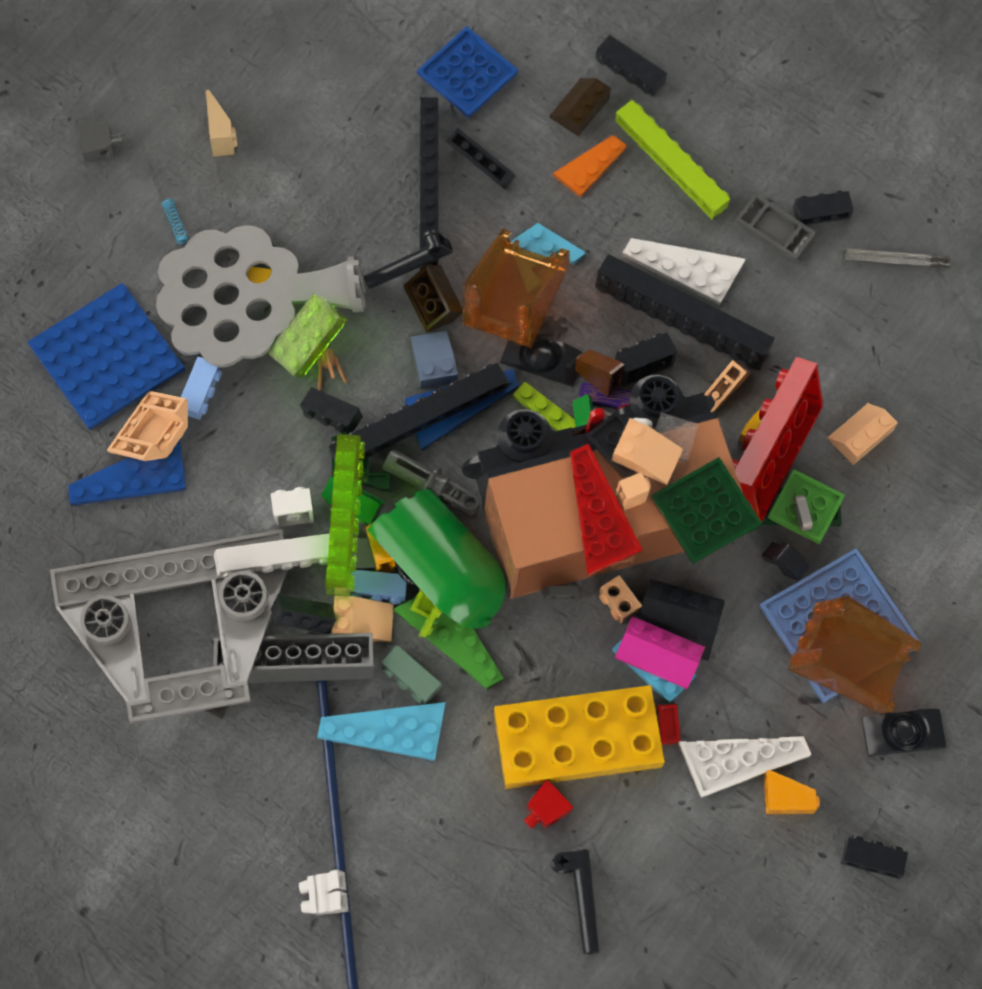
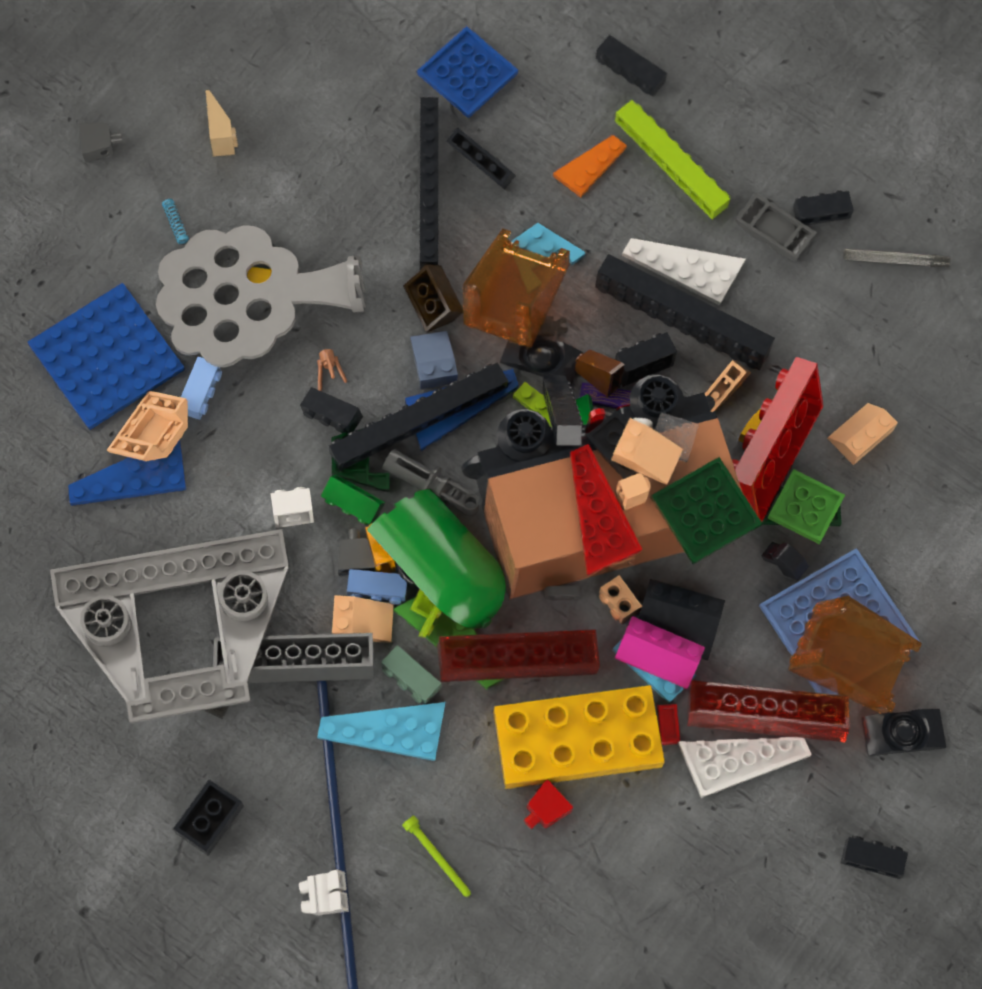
white brick [214,533,335,578] -> none
clear neon green brick [268,293,348,378] -> none
black brick [271,594,336,634] -> none
clear neon green brick [325,434,365,596] -> none
black axle [364,230,453,289] -> none
dark brown slope [549,78,611,137] -> none
black axle [551,850,599,954] -> none
light orange slope [764,770,820,814] -> none
light grey beam [793,495,812,531] -> none
none -> black brick [173,779,244,856]
none -> lime piece [402,815,471,897]
none -> clear red brick [437,629,600,682]
none -> black brick [542,375,585,445]
none -> clear red brick [687,680,850,742]

